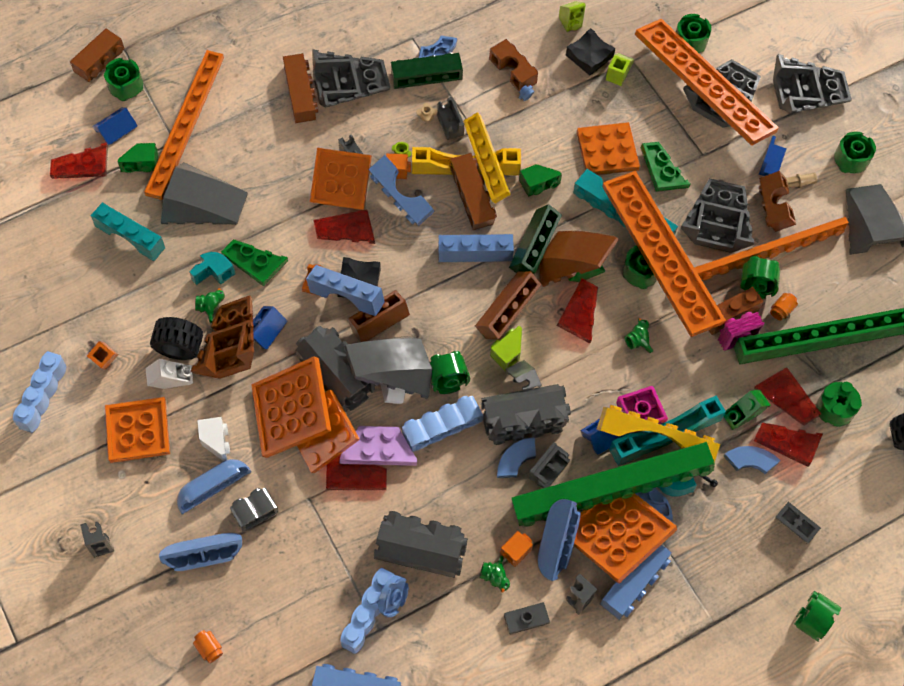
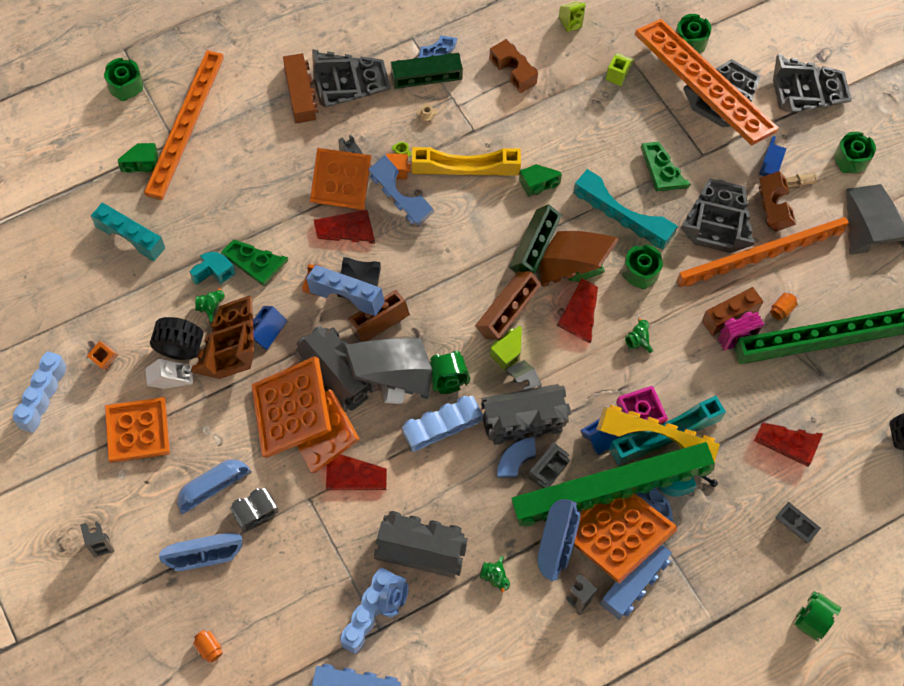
clear red wing [50,142,108,179] -> none
dark orange brick [70,28,125,82] -> none
blue panel [92,107,137,145] -> none
dark grey wedge [161,162,248,225] -> none
white slope [197,417,230,461] -> none
lavender wing [340,426,417,466] -> none
dark grey hinge [437,97,465,140] -> none
medium blue brick [438,234,514,262] -> none
dark orange brick [449,153,497,231] -> none
yellow plate [463,112,511,204] -> none
orange brick [500,531,533,567] -> none
dark grey plate [504,602,550,634] -> none
medium blue plate [518,85,535,101] -> none
black brick [566,28,616,76] -> none
orange plate [577,122,640,175] -> none
orange plate [602,171,726,337] -> none
green slope [724,390,771,430] -> none
medium blue tile [724,446,781,474] -> none
green brick [740,256,780,299] -> none
clear red wing [754,367,821,426] -> none
green brick [816,381,862,427] -> none

